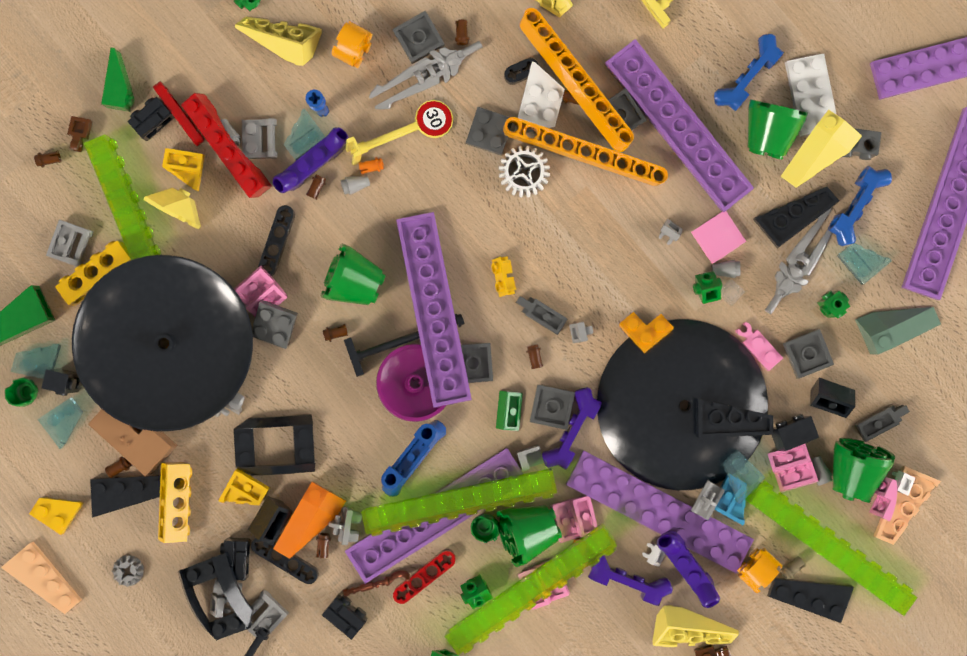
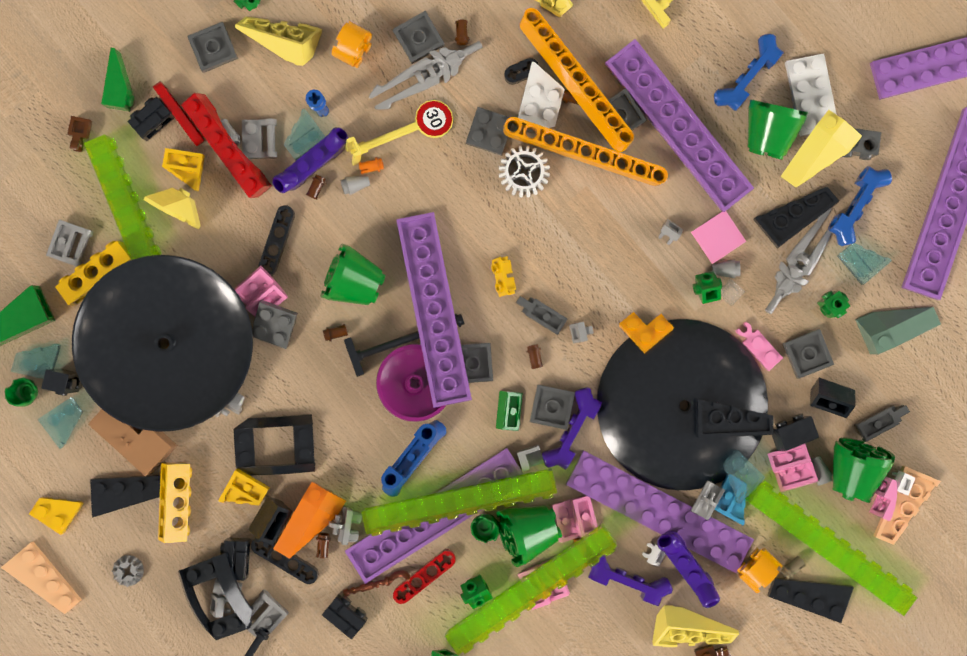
reddish brown pin [34,150,62,168] -> none
reddish brown pin [105,457,132,478] -> none
none -> dark grey plate [187,22,238,73]

